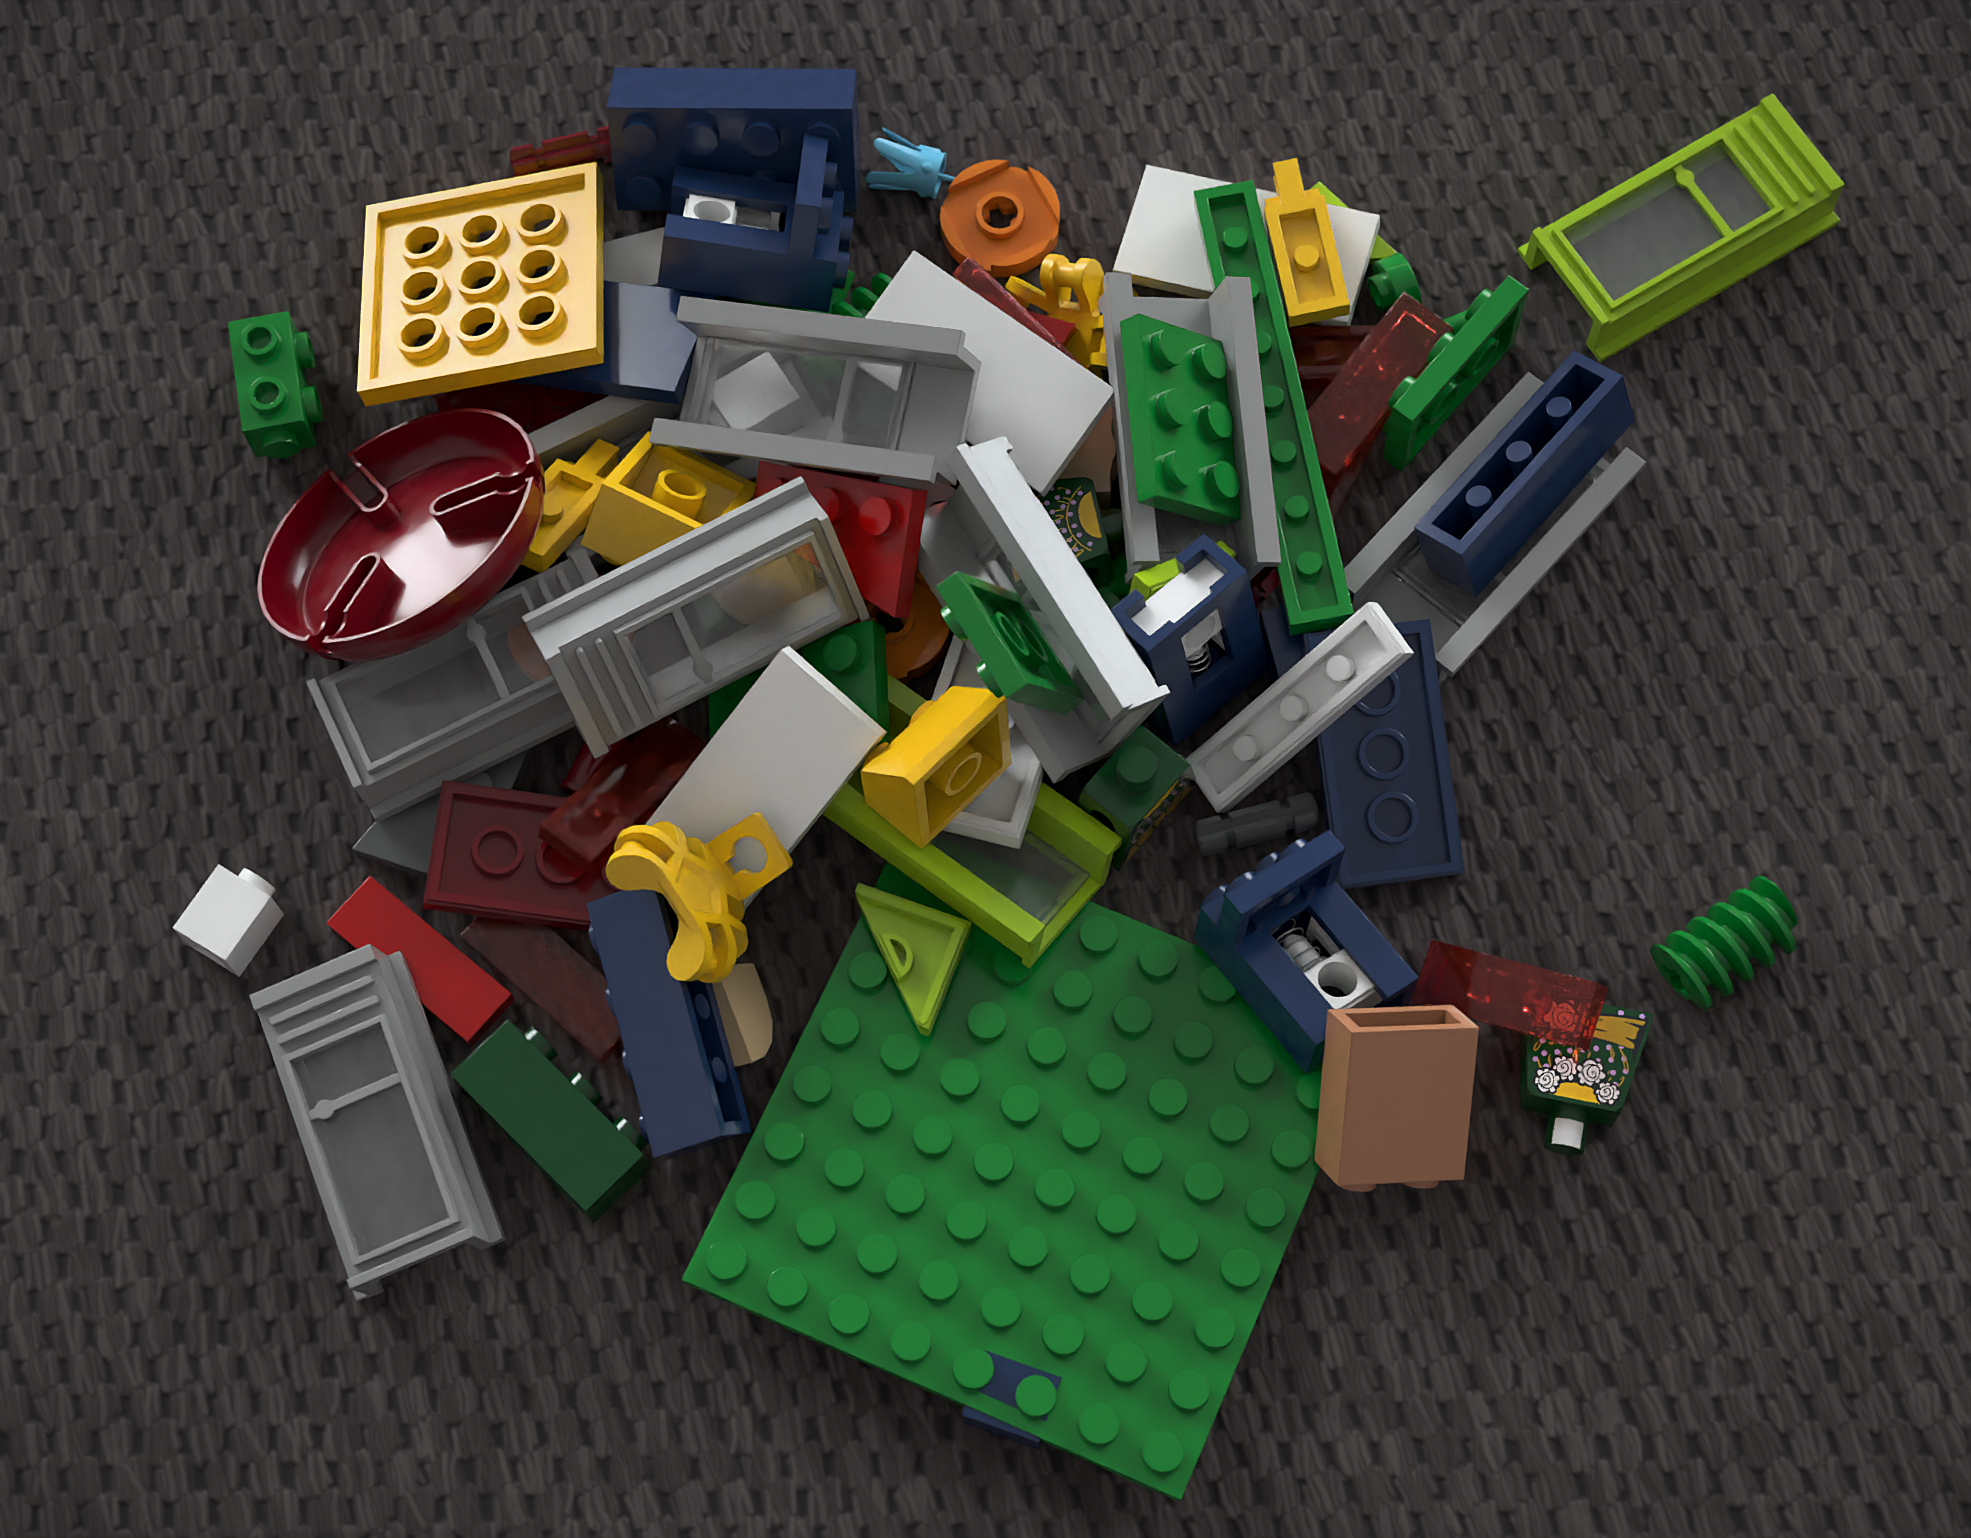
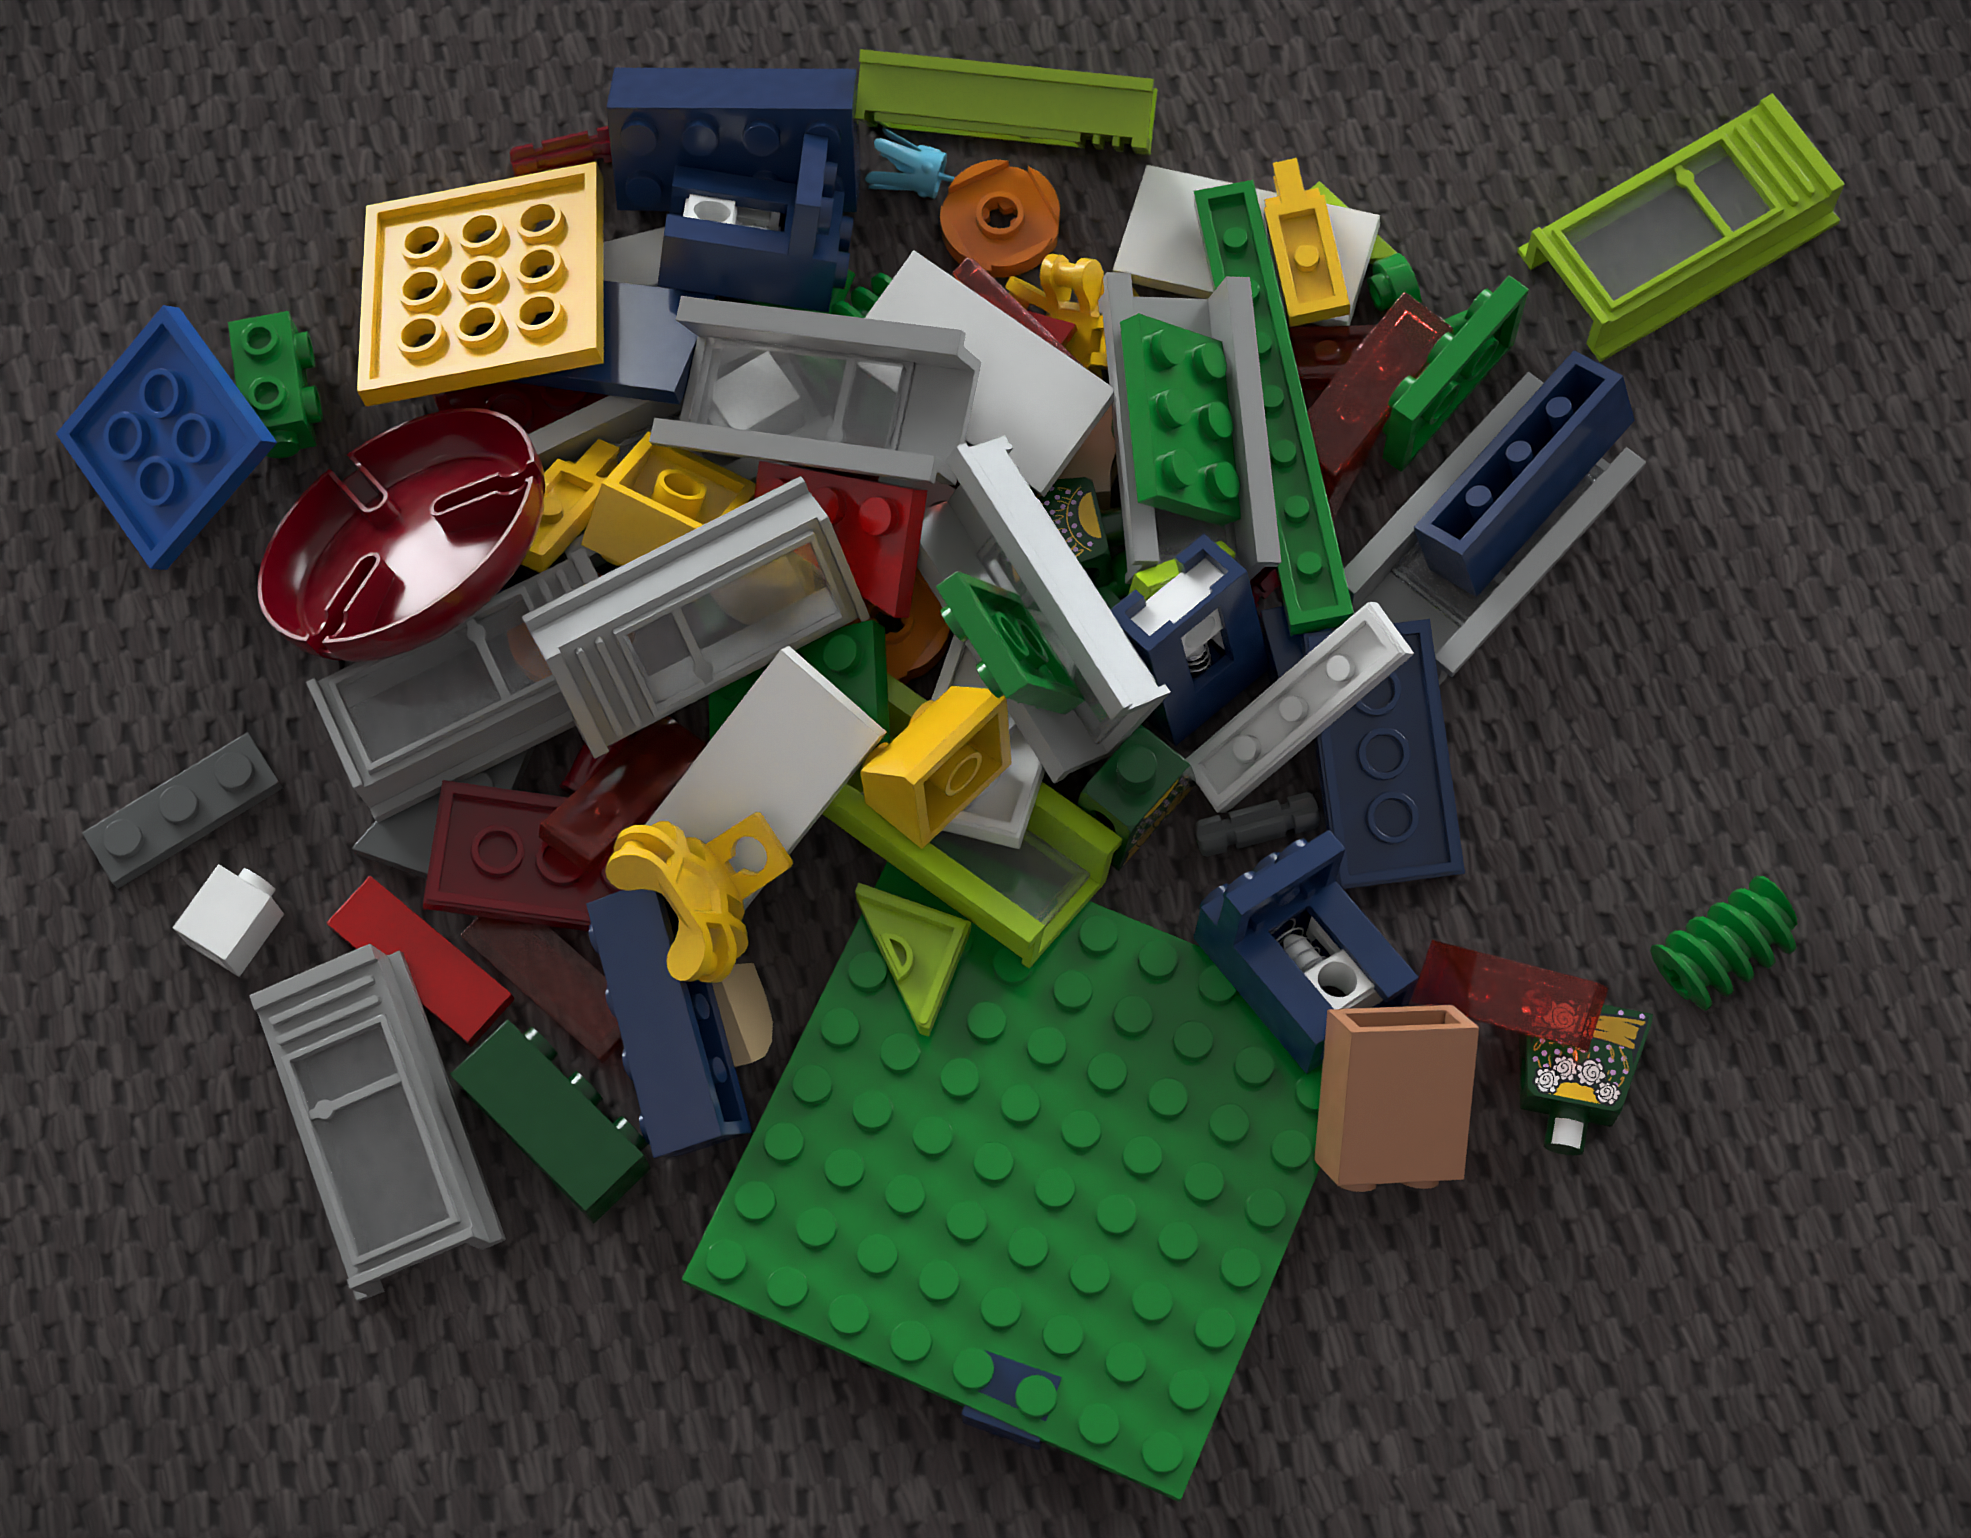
none -> blue plate [56,305,277,570]
none -> dark grey plate [82,732,283,889]
none -> lime piece [855,49,1158,155]

